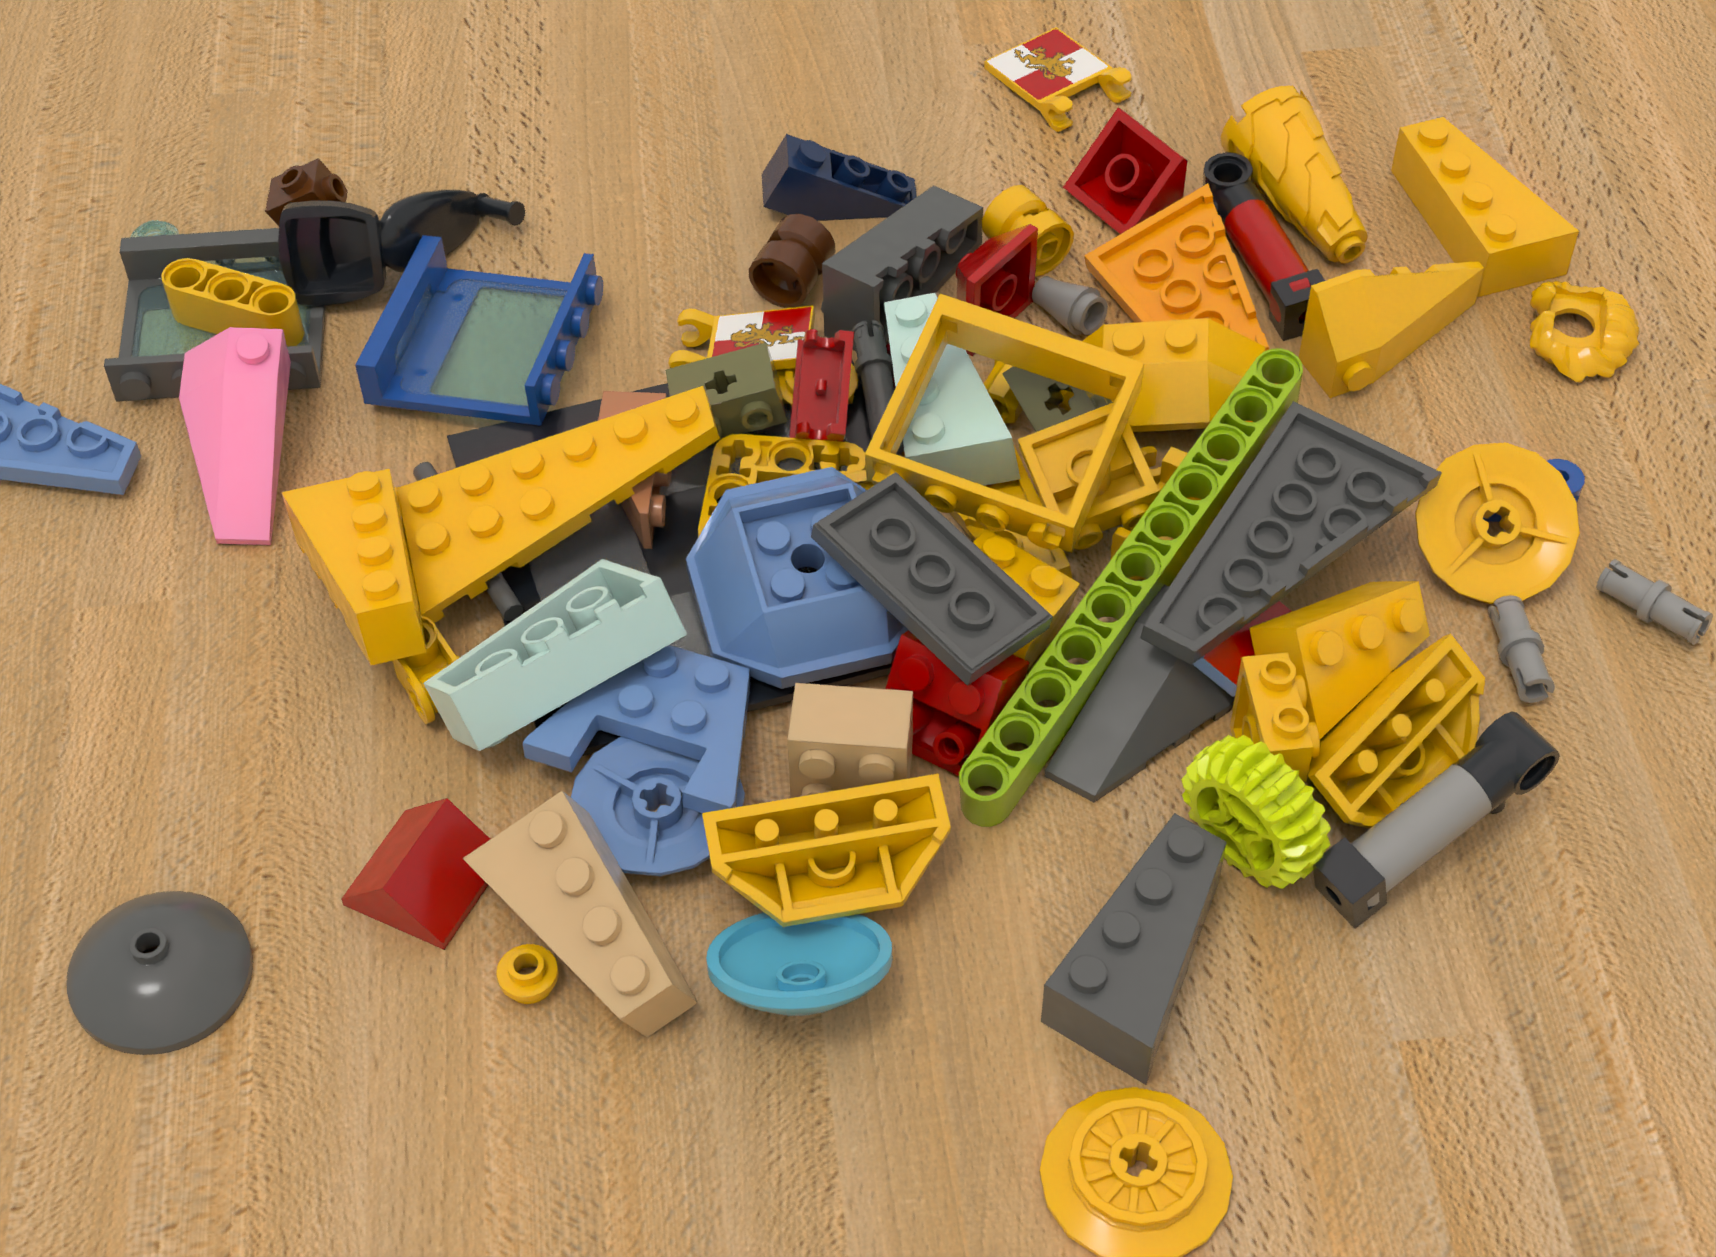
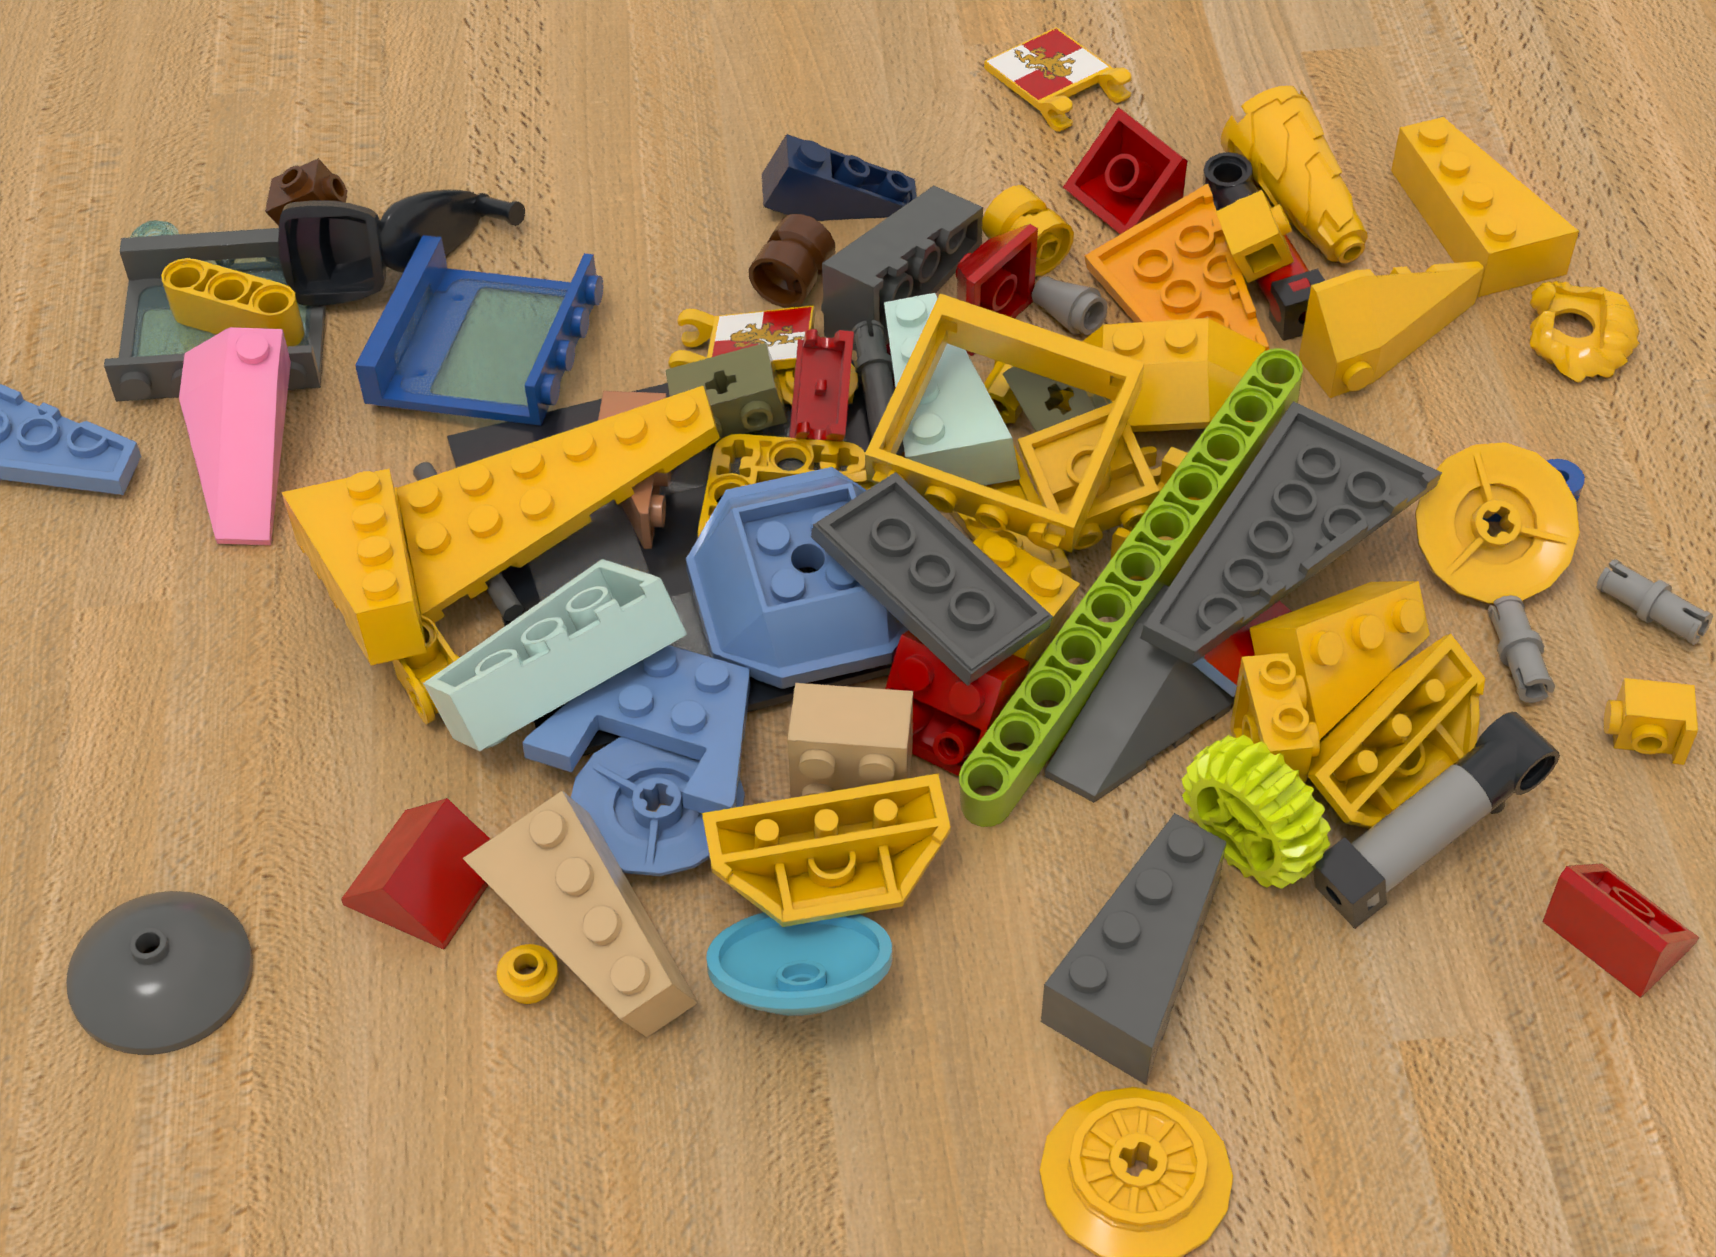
none -> yellow brick [1216,190,1294,283]
none -> red slope [1542,863,1700,998]
none -> yellow brick [1604,678,1698,765]

